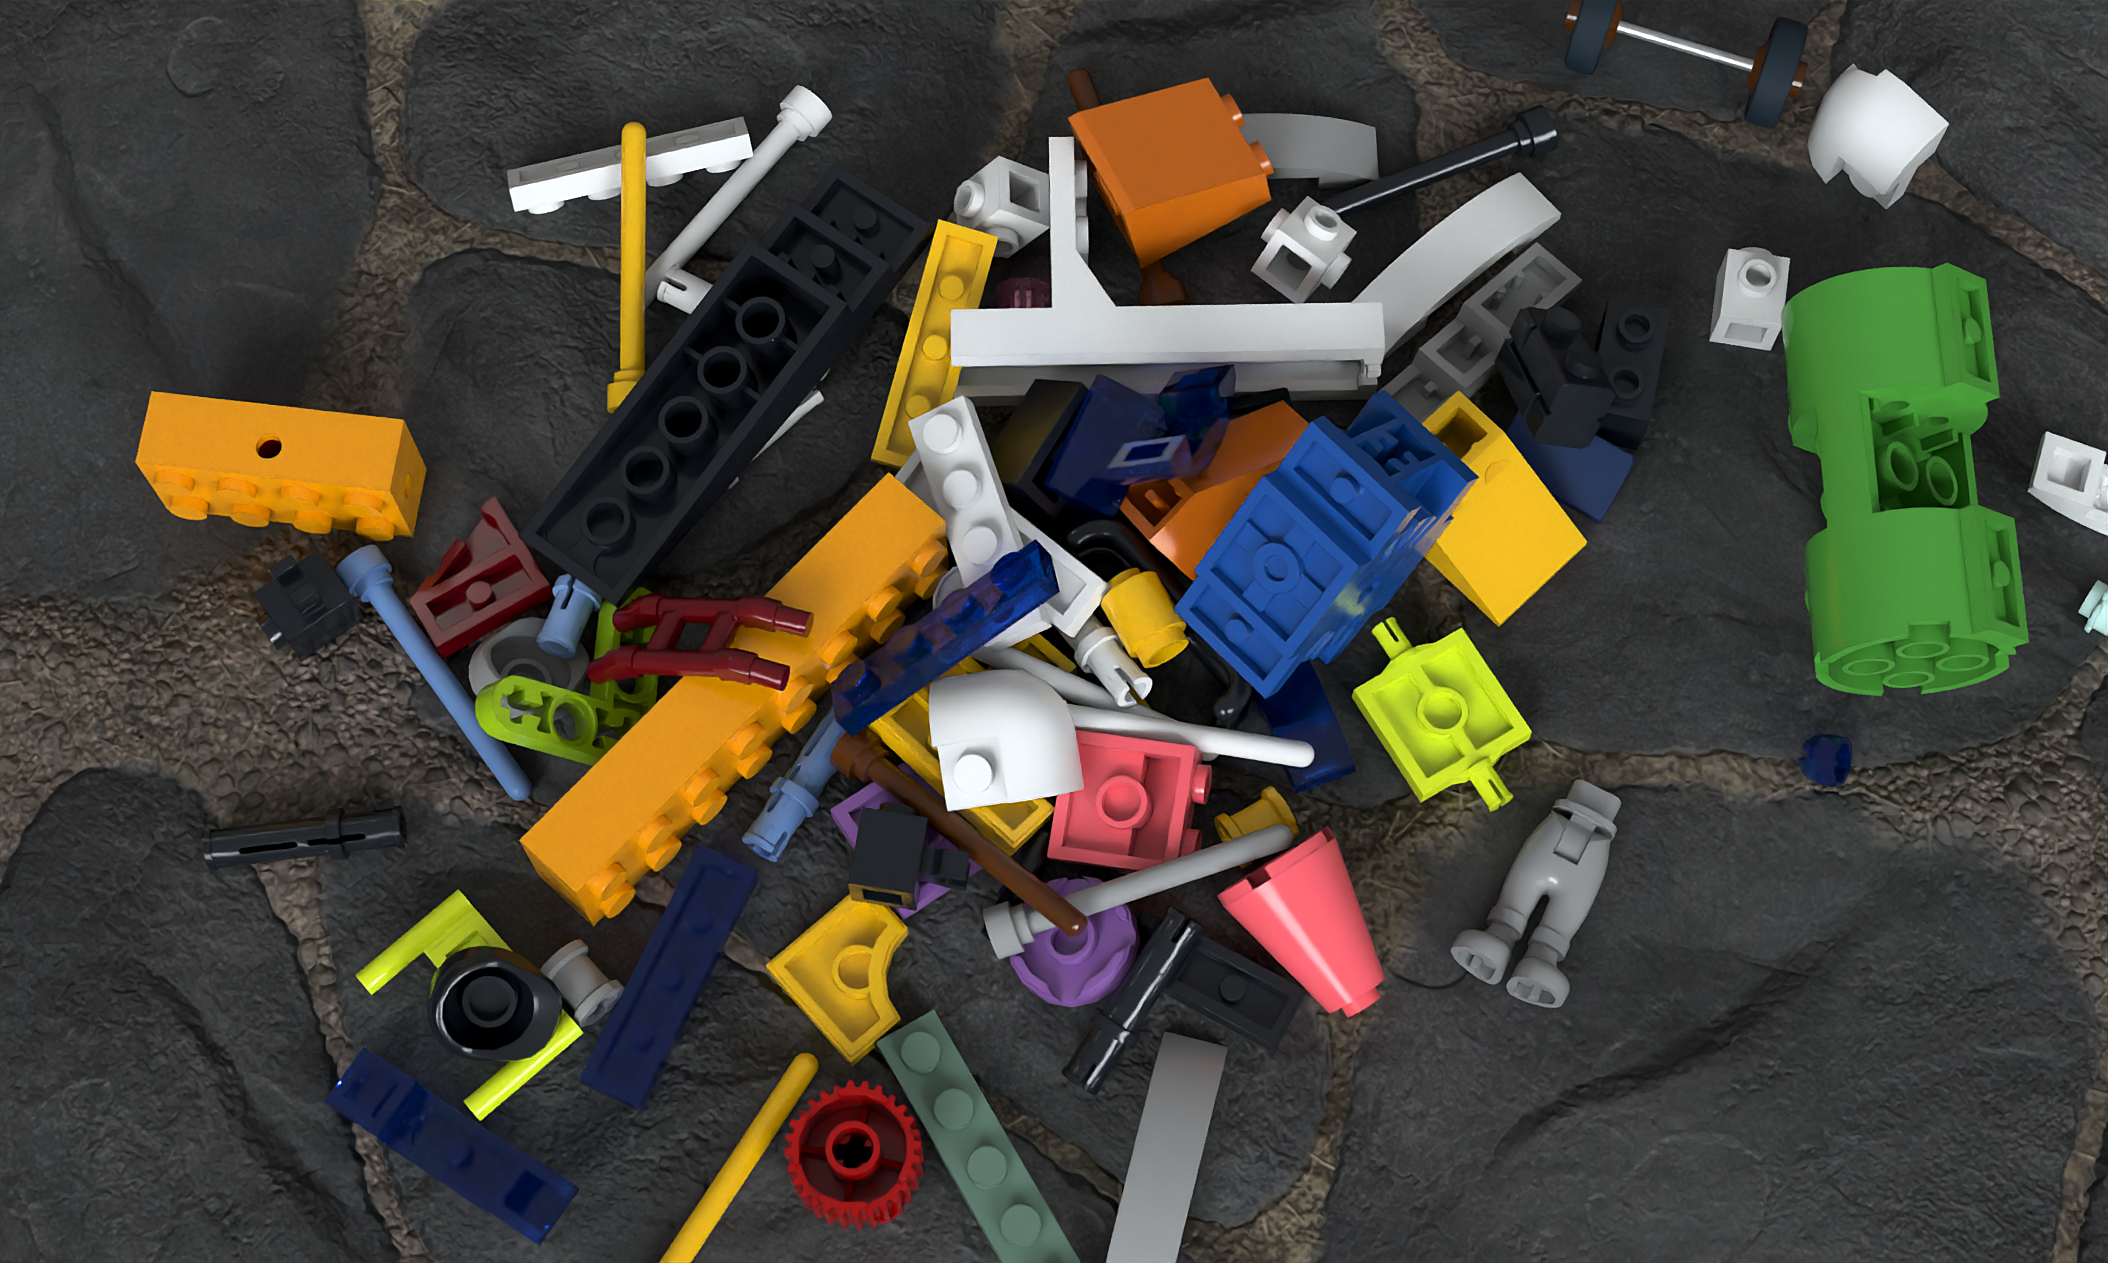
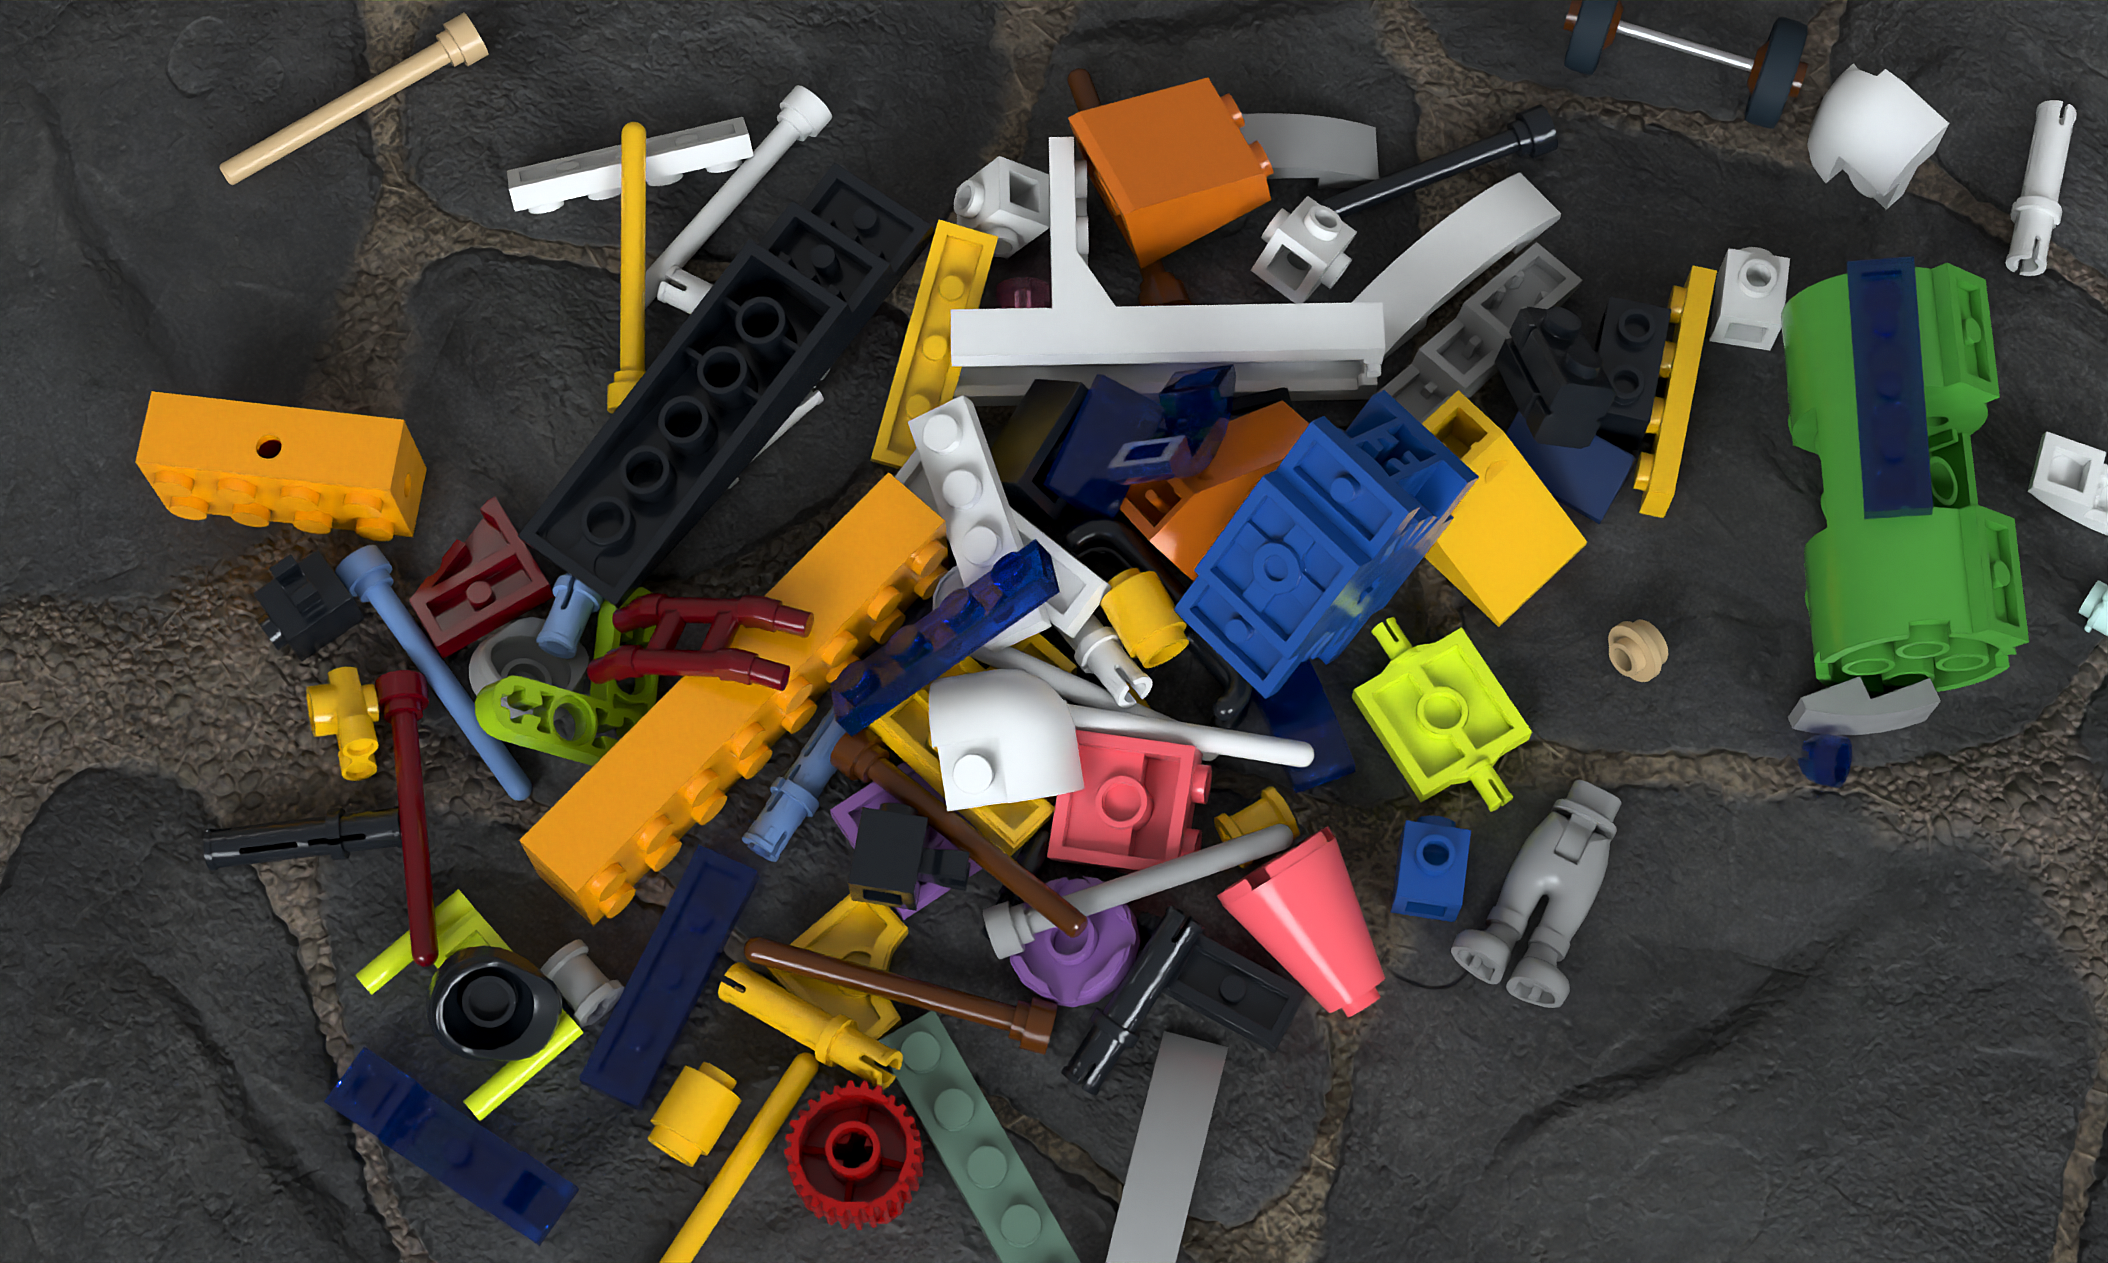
none -> tan piece [220,13,489,185]
none -> yellow plate [306,667,379,781]
none -> dark red piece [375,670,439,967]
none -> yellow brick [647,1062,741,1167]
none -> yellow pin [718,962,903,1090]
none -> reddish brown piece [744,937,1058,1055]
none -> blue brick [1390,816,1471,922]
none -> tan plate [1608,619,1668,682]
none -> yellow plate [1633,265,1717,518]
none -> light grey slope [1788,676,1941,735]
none -> clear blue plate [1846,256,1933,519]
none -> white pin [2005,100,2077,276]

